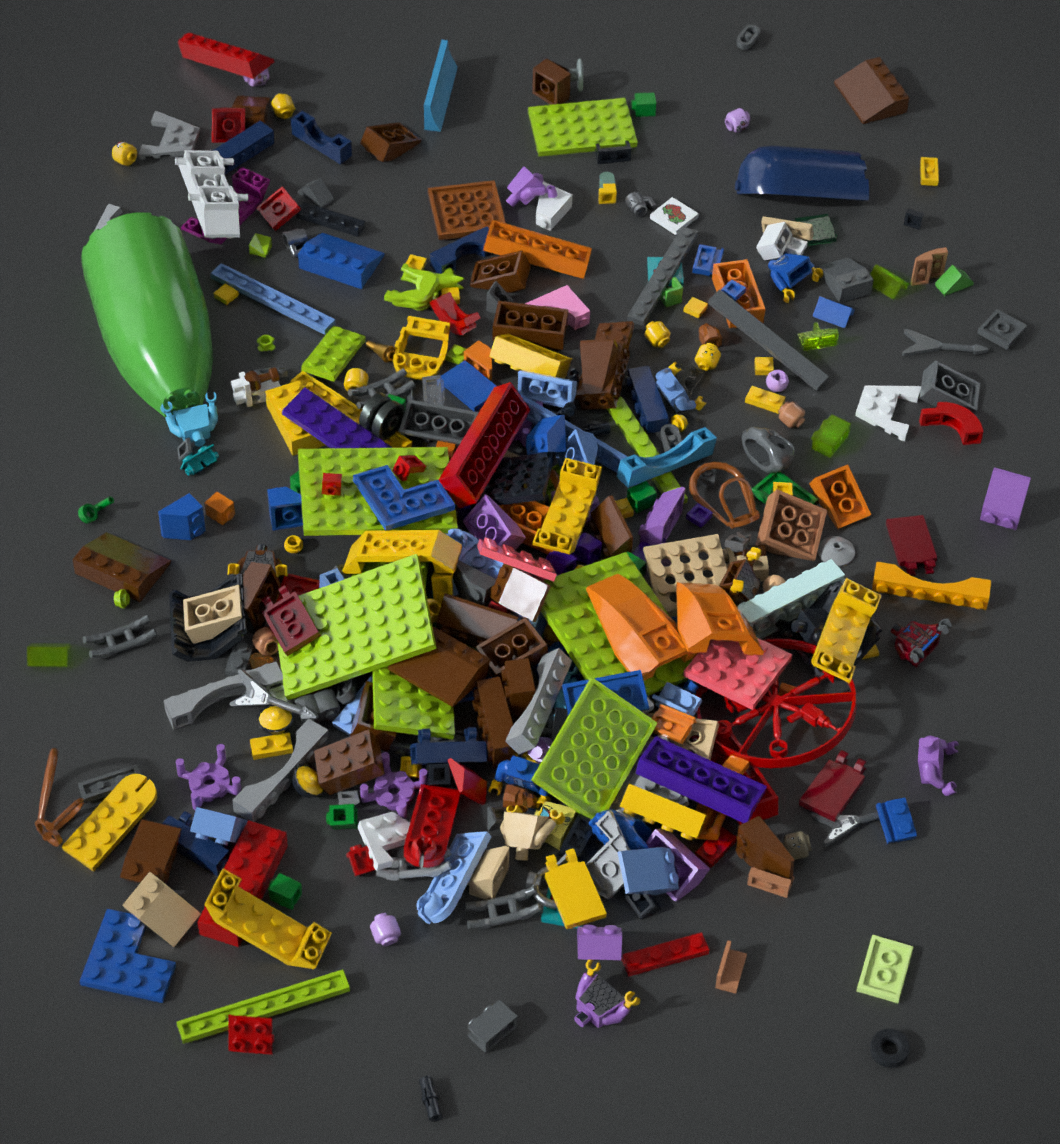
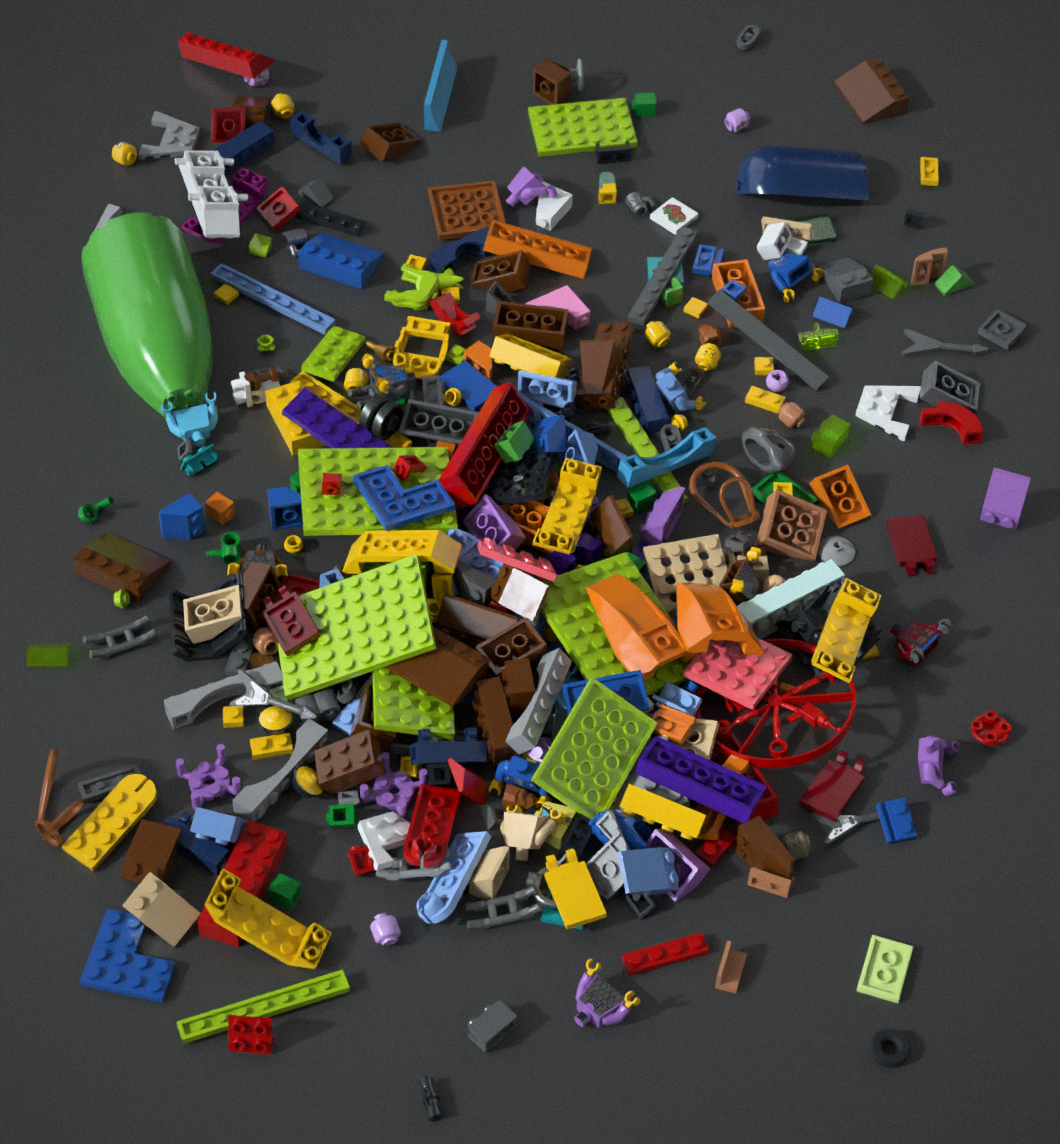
medium lavender slope [577,925,622,960] -> none
dark purple plate [686,503,713,528] -> none
light orange arch [872,562,991,610] -> none
none -> green piece [206,532,241,566]
none -> yellow plate [223,706,244,728]
none -> torso [362,354,416,400]
none -> yellow plate [444,388,462,406]
none -> bright green brick [494,421,535,463]
none -> red dish [971,711,1012,745]

